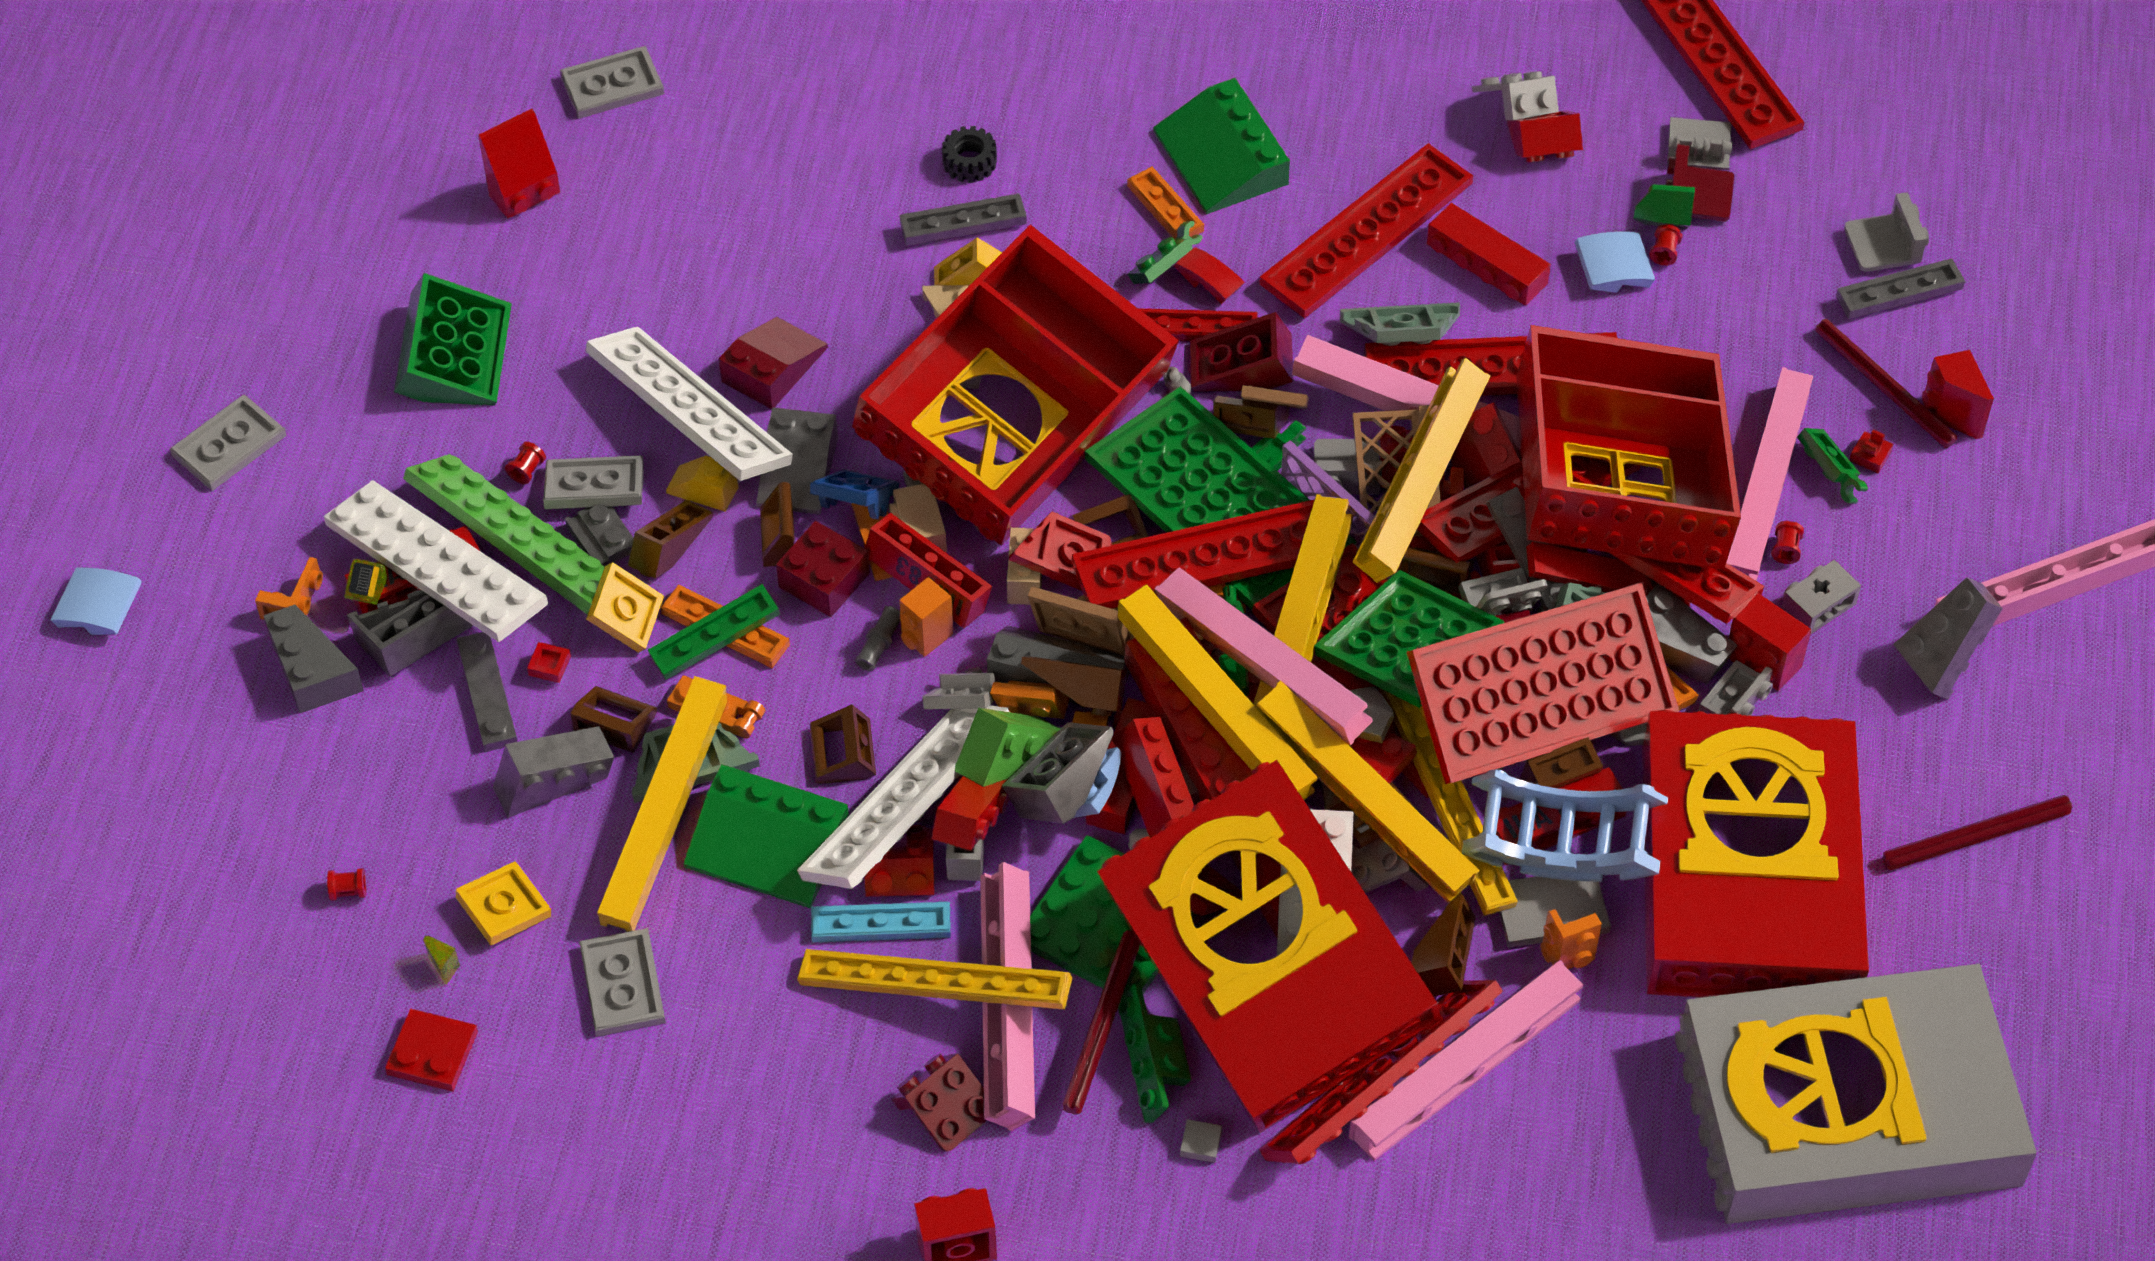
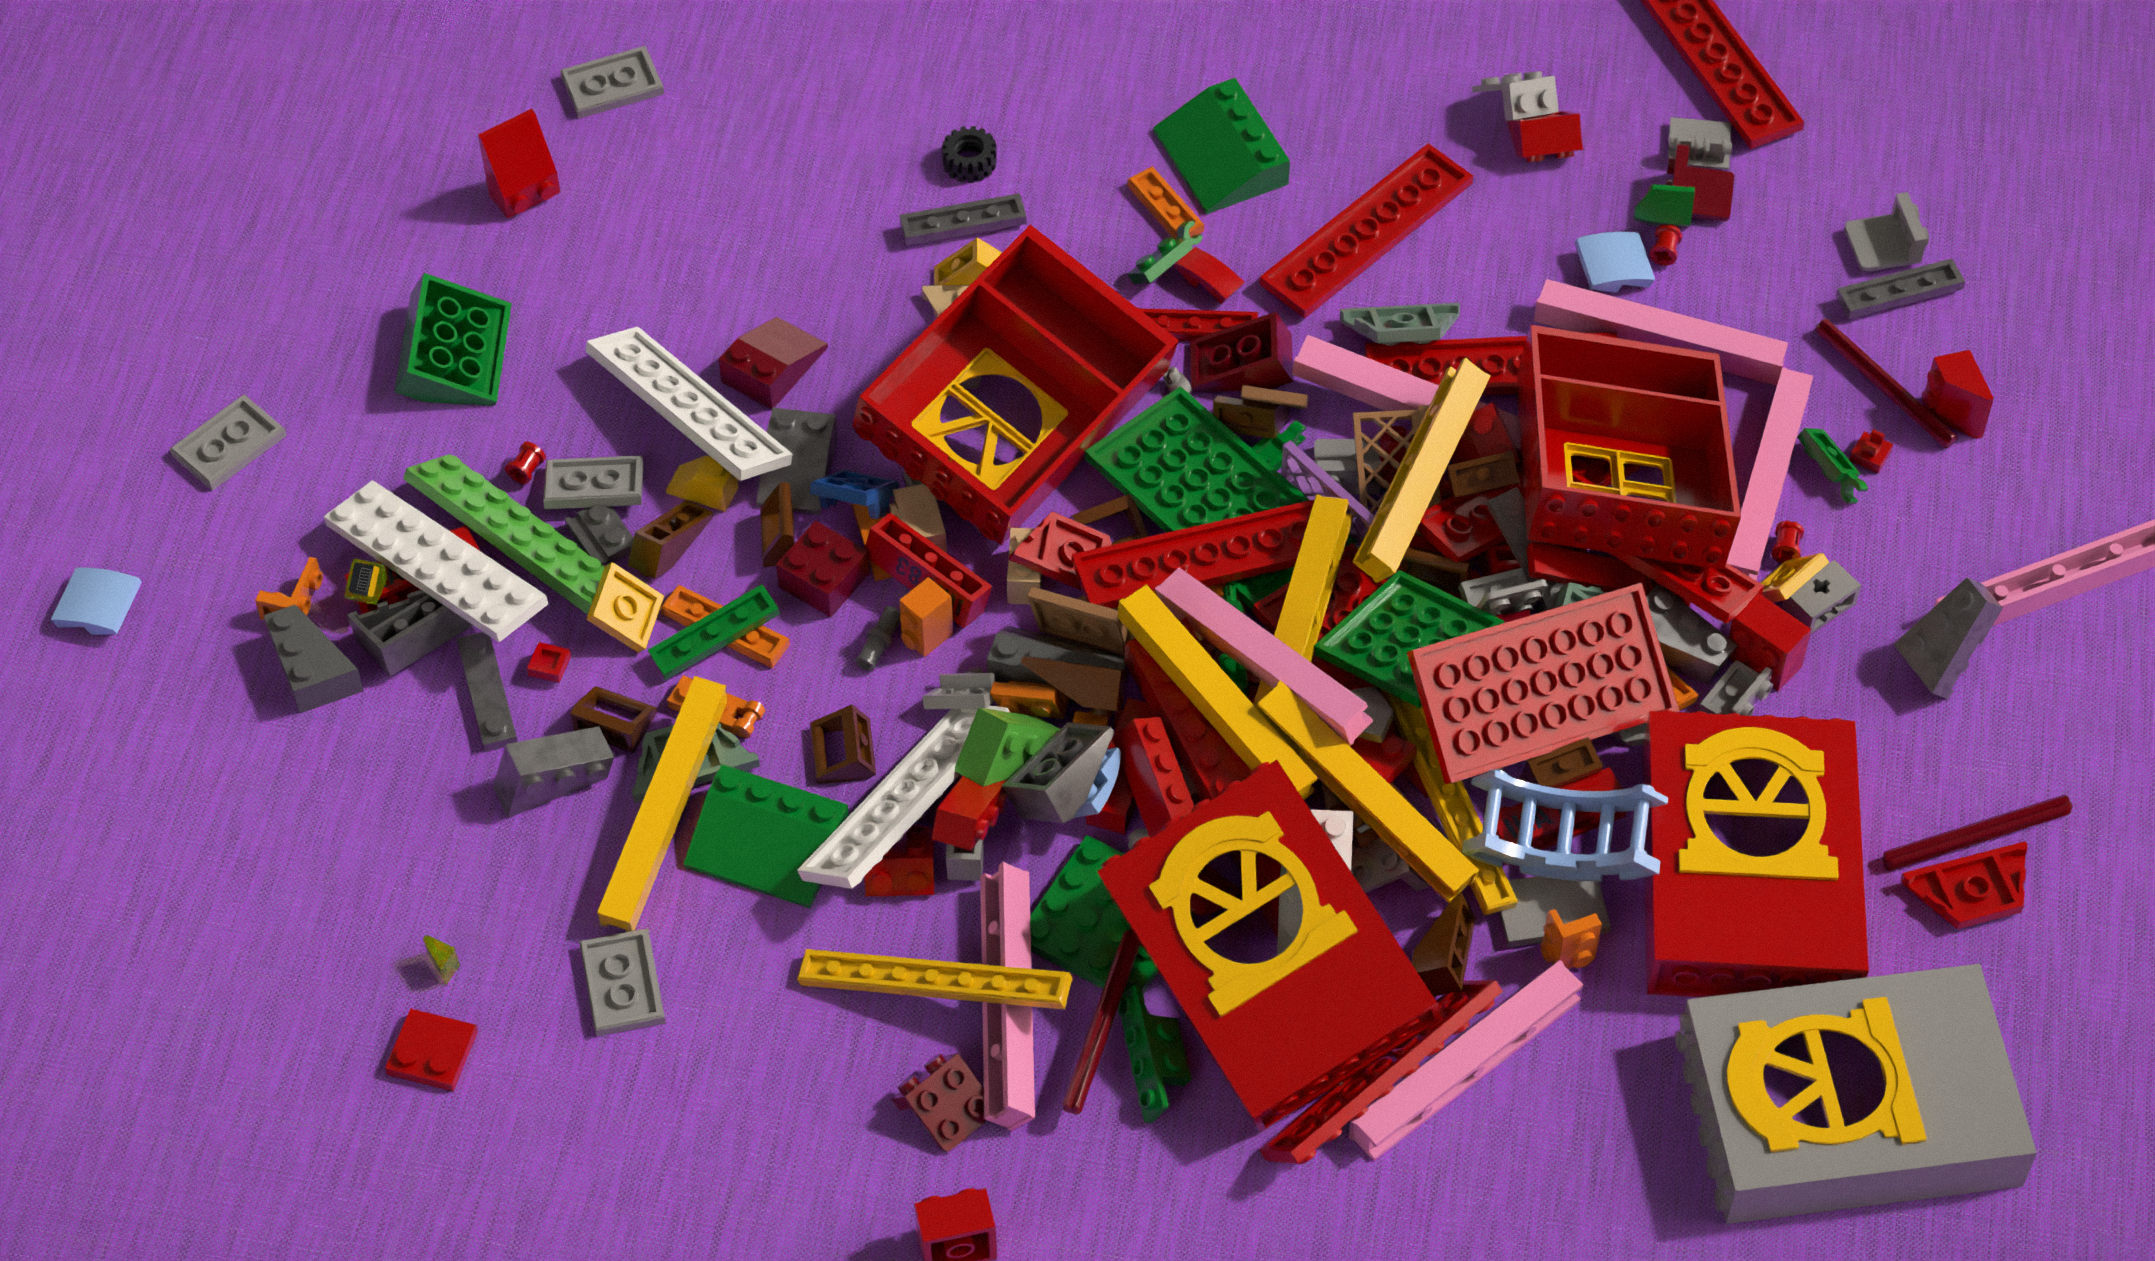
red bush [327,868,367,901] -> none
yellow plate [455,861,551,946] -> none
medium azure tile [811,902,951,943] -> none
light grey tile [1180,1119,1222,1163] -> none
red brick [1427,202,1551,306] -> none
none -> reddish brown tile [1447,451,1520,499]
none -> bright pink tile [1534,279,1788,386]
none -> yellow tile [1760,553,1829,603]
none -> red wing [1901,841,2028,929]

